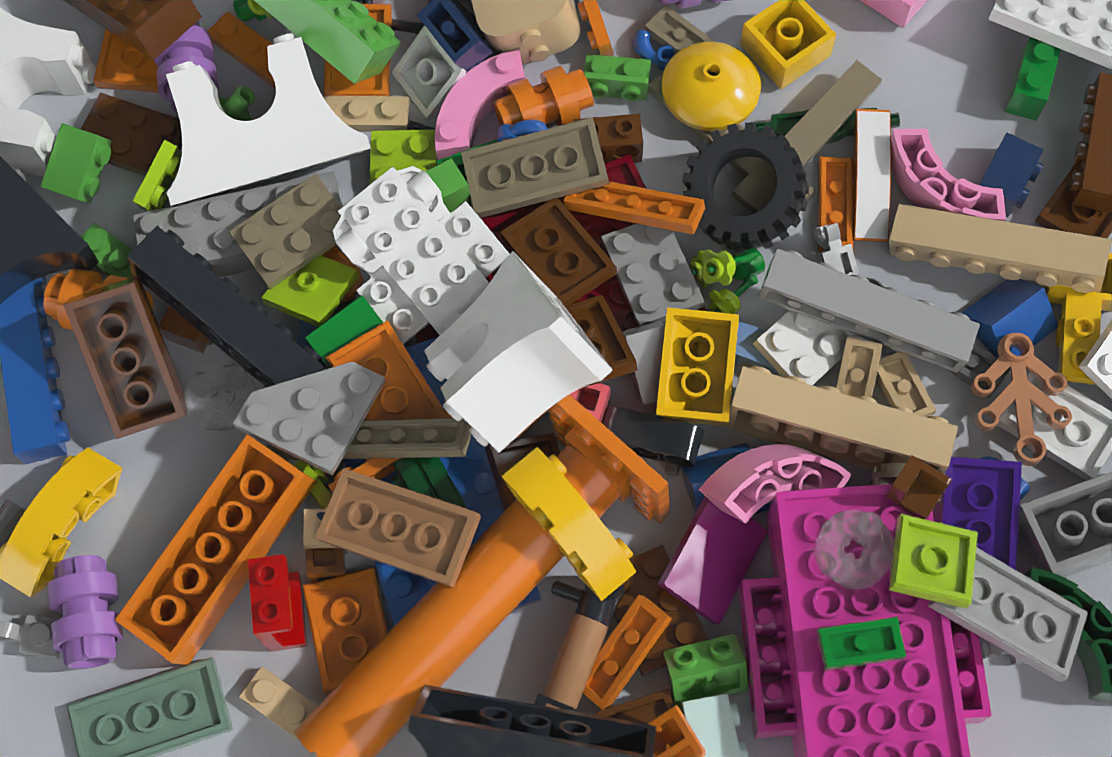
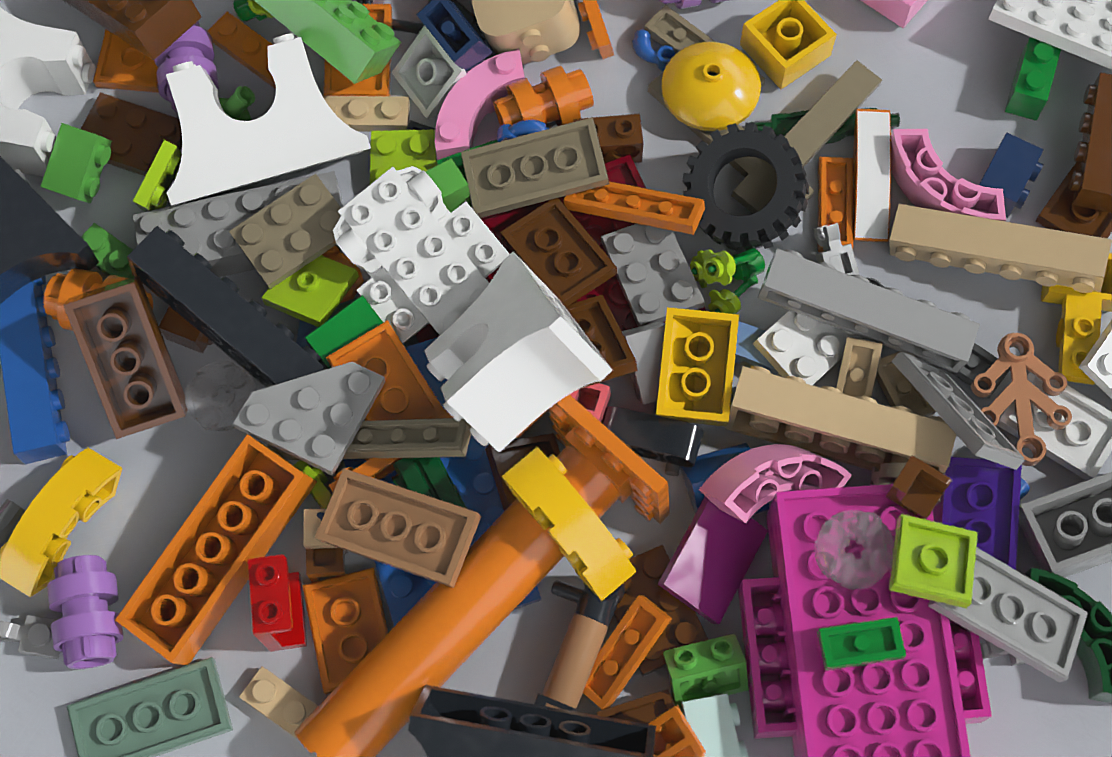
bright green bracket [583,54,651,101] -> none
blue slope [961,279,1058,358] -> none
none -> light grey tile [892,352,1025,470]

